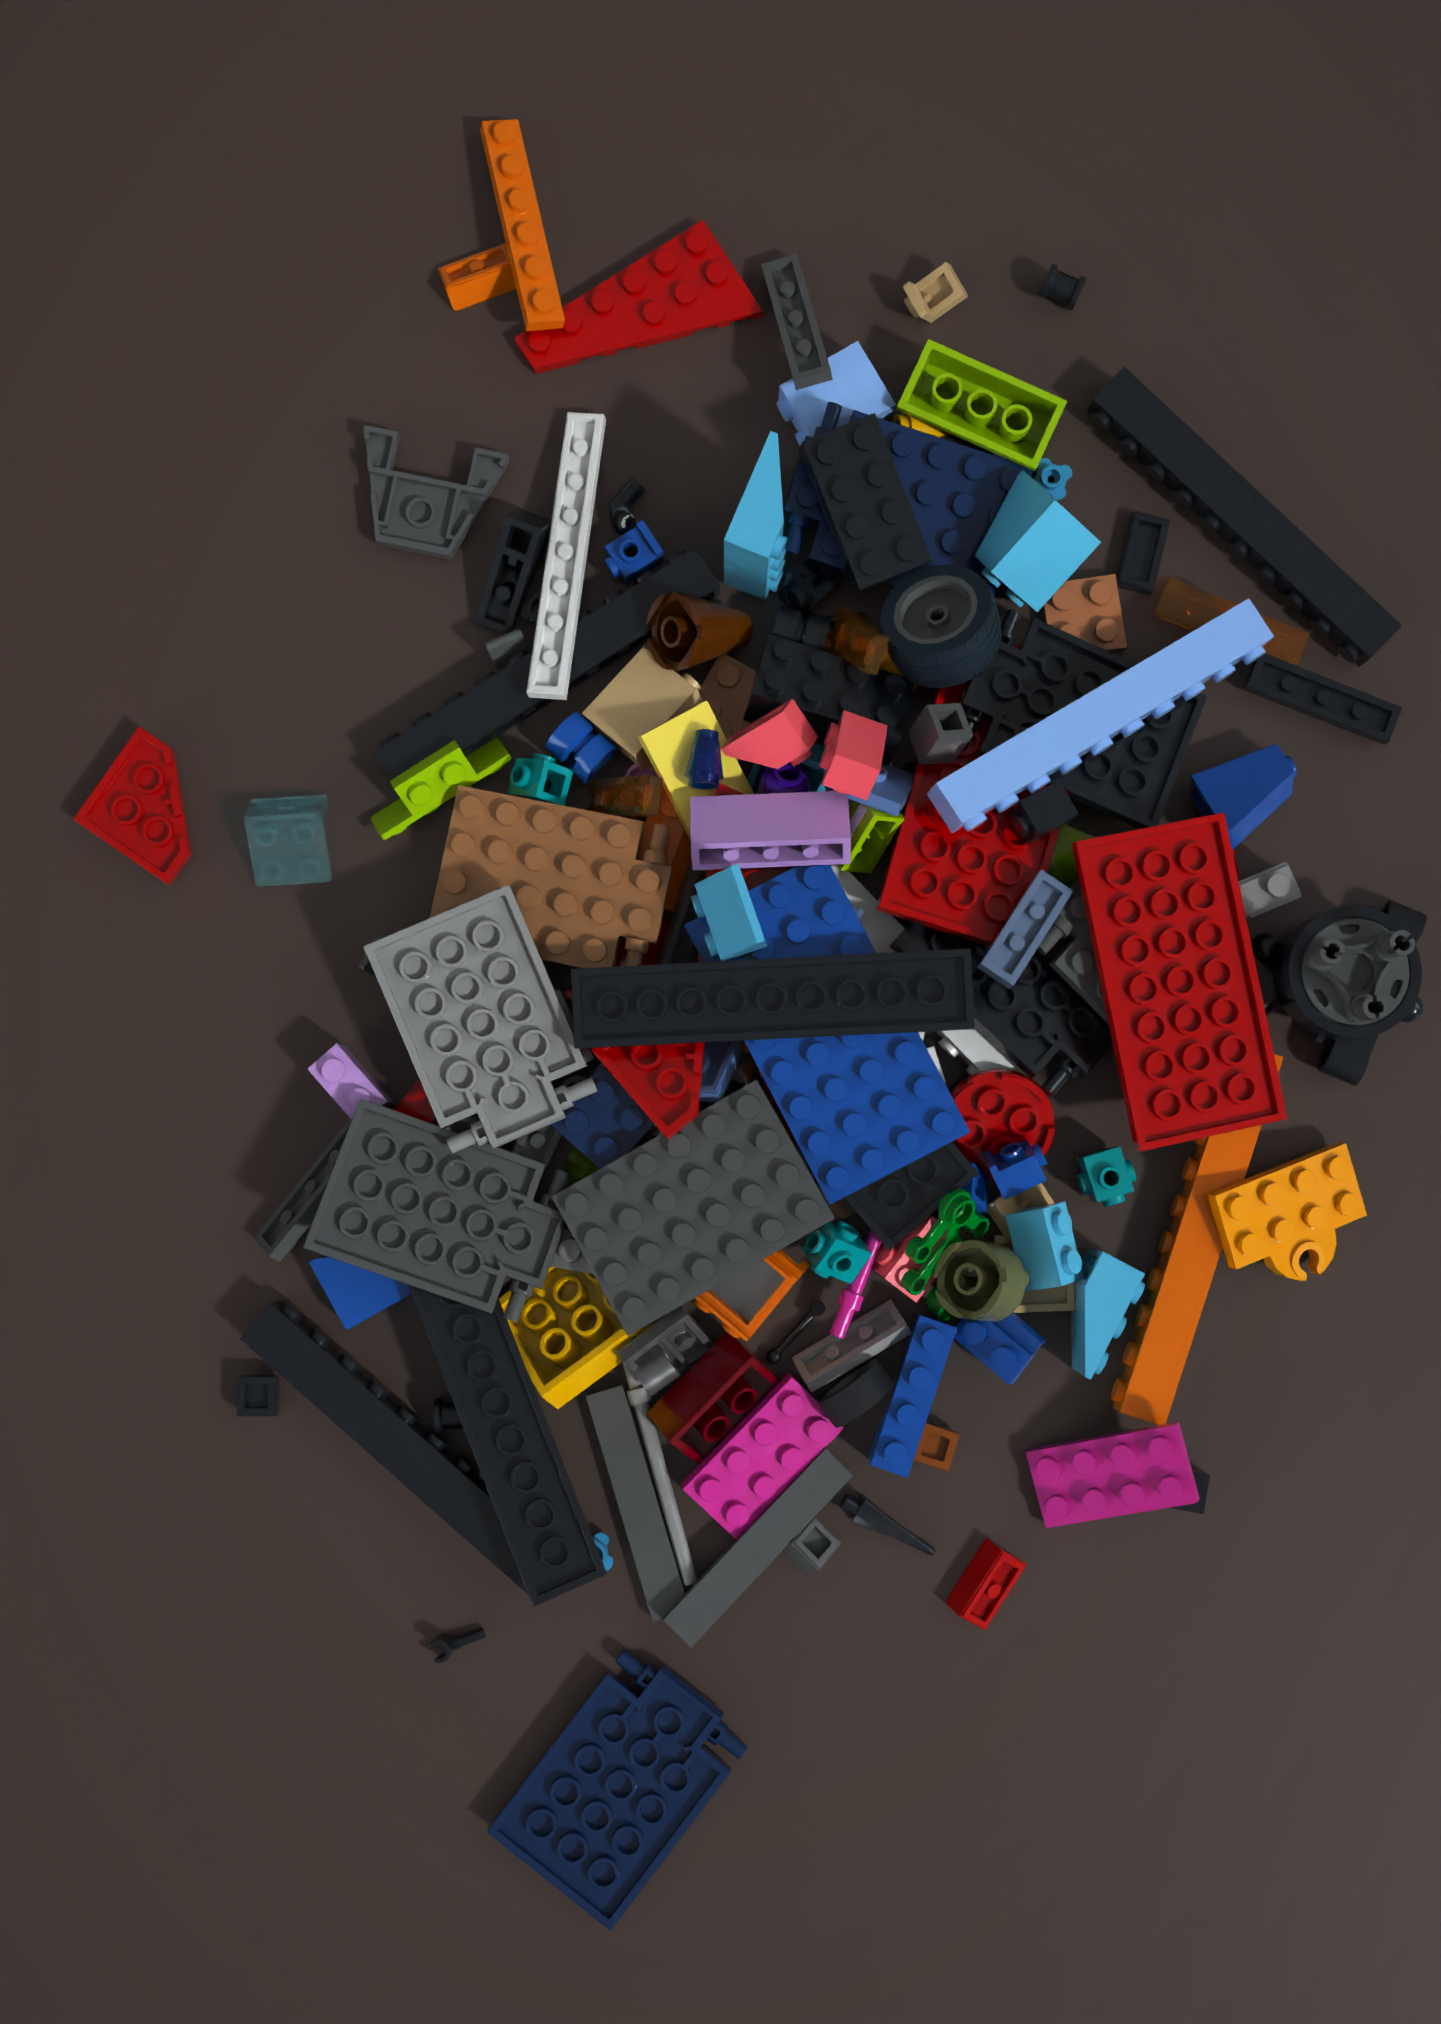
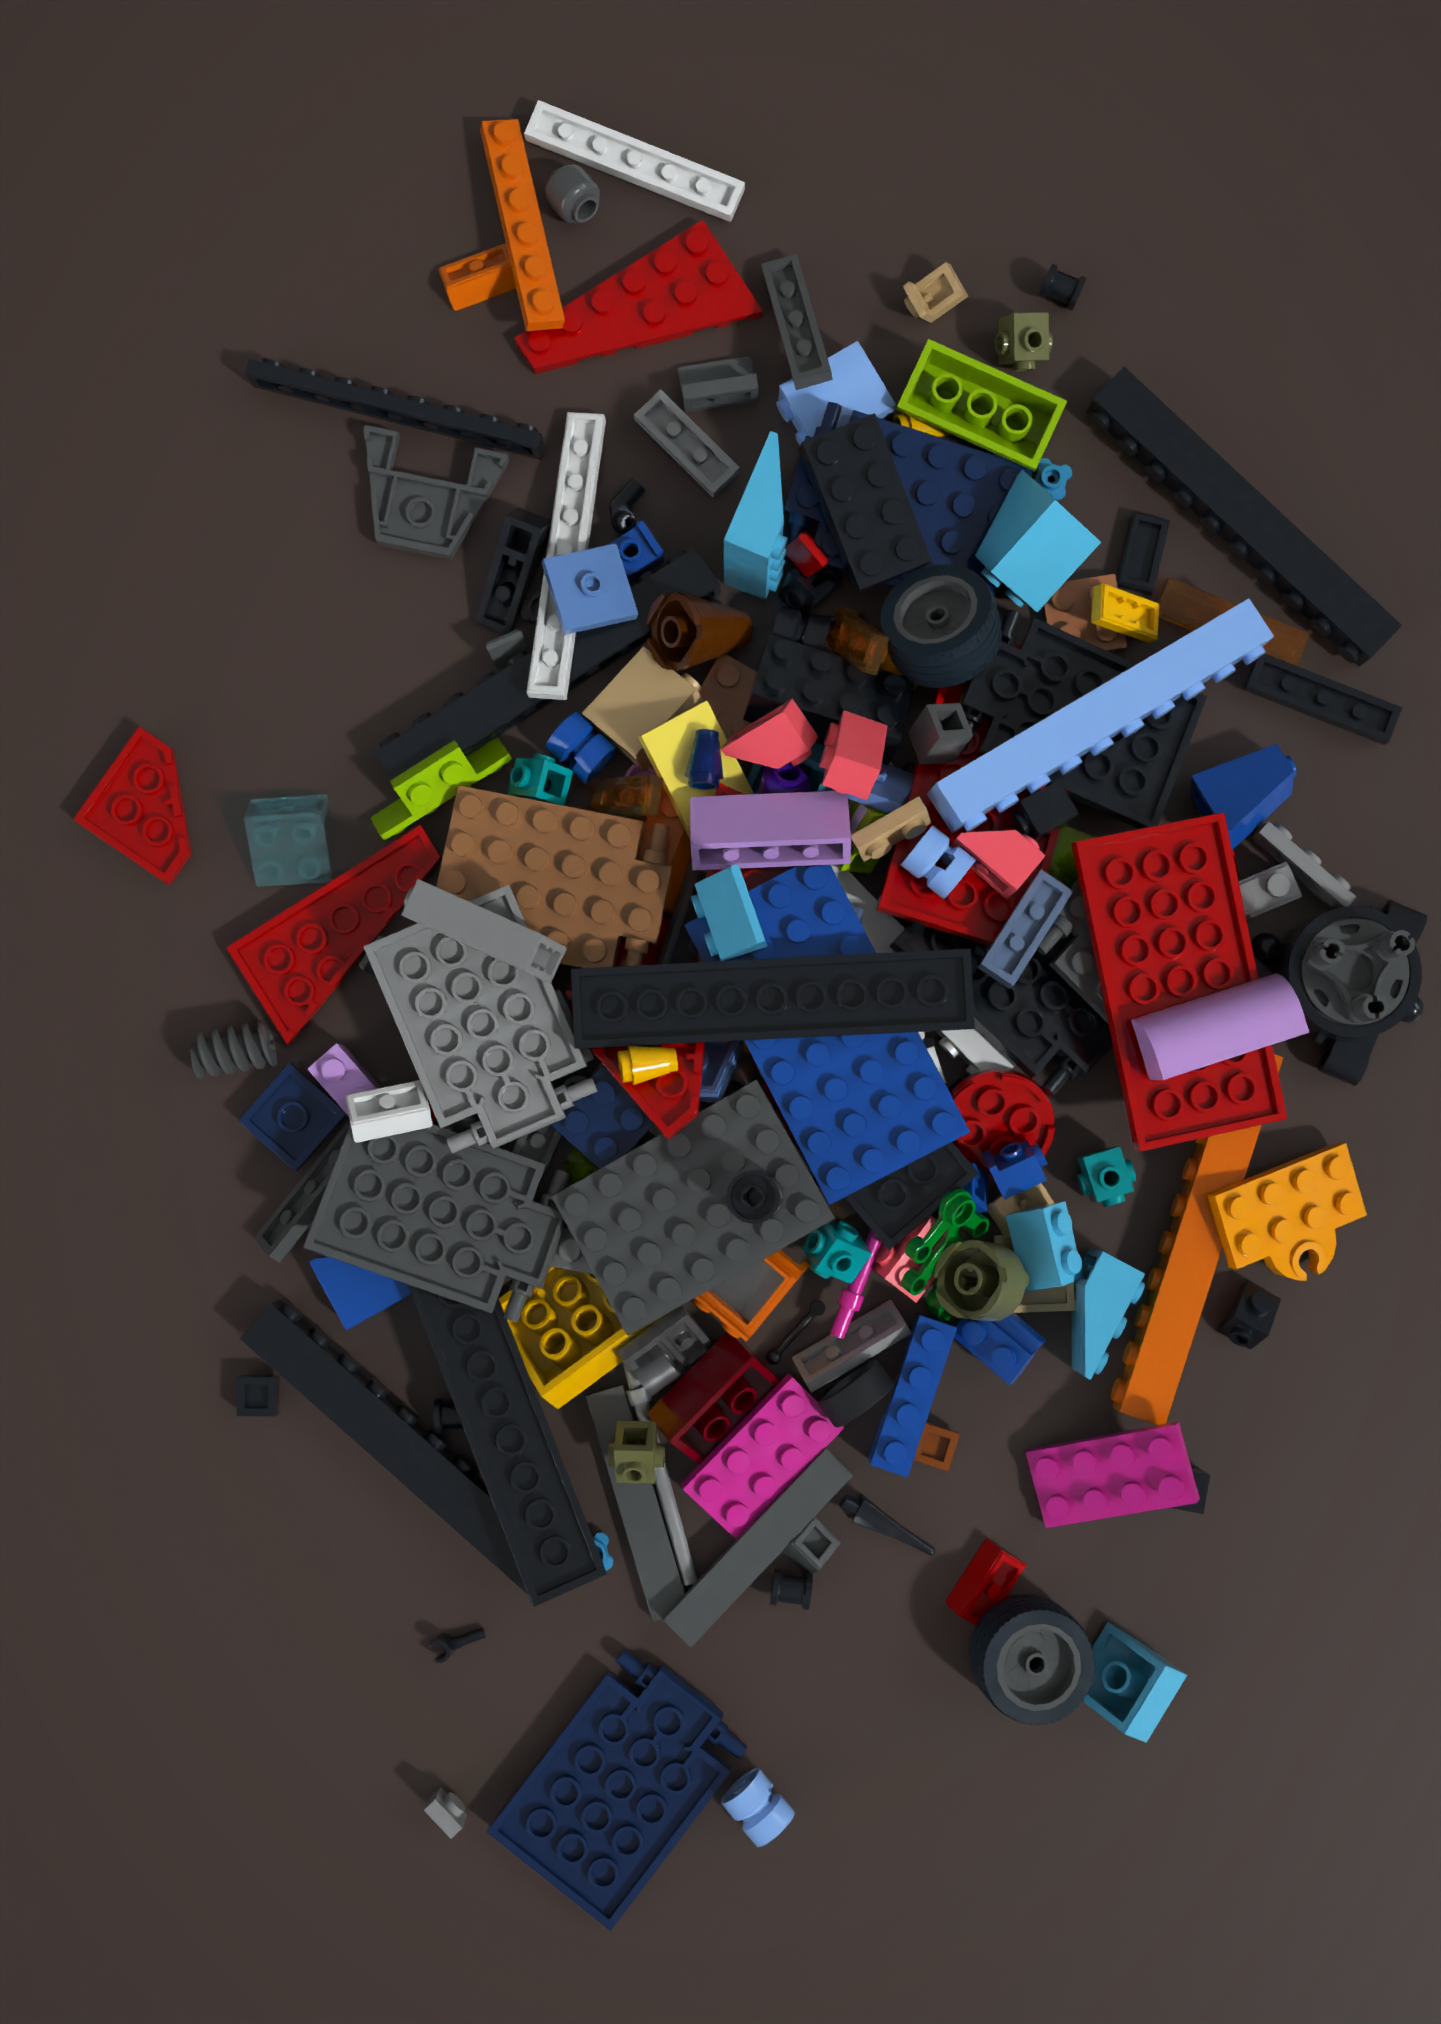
none -> dark grey piece [190,1020,277,1079]
none -> red wing [226,825,442,1045]
none -> dark blue plate [238,1063,347,1171]
none -> black plate [245,359,545,460]
none -> white slope [345,1080,432,1142]
none -> light grey slope [401,879,567,984]
none -> light grey plate [424,1787,467,1839]
none -> white plate [524,100,745,222]
none -> medium blue plate [542,544,638,635]
none -> dark grey head [545,164,600,224]
none -> olive brick [608,1421,665,1484]
none -> yellow cone [618,1046,678,1085]
none -> light grey plate [634,389,740,498]
none -> dark grey panel [678,356,759,413]
none -> light blue wheel [721,1767,795,1848]
none -> black wheel [726,1170,784,1224]
none -> black bush [770,1569,813,1610]
none -> red slope [785,531,828,577]
none -> tan plate [851,796,932,862]
none -> light blue wheel [901,825,976,899]
none -> coral slope [950,830,1046,899]
none -> wheel [969,1594,1095,1725]
none -> olive brick [995,312,1053,372]
none -> medium azure slope [1083,1622,1187,1743]
none -> yellow plate [1091,583,1160,643]
none -> lavender brick [1131,974,1309,1080]
none -> black bracket [1218,1280,1281,1349]
none -> light grey plate [1249,821,1356,910]

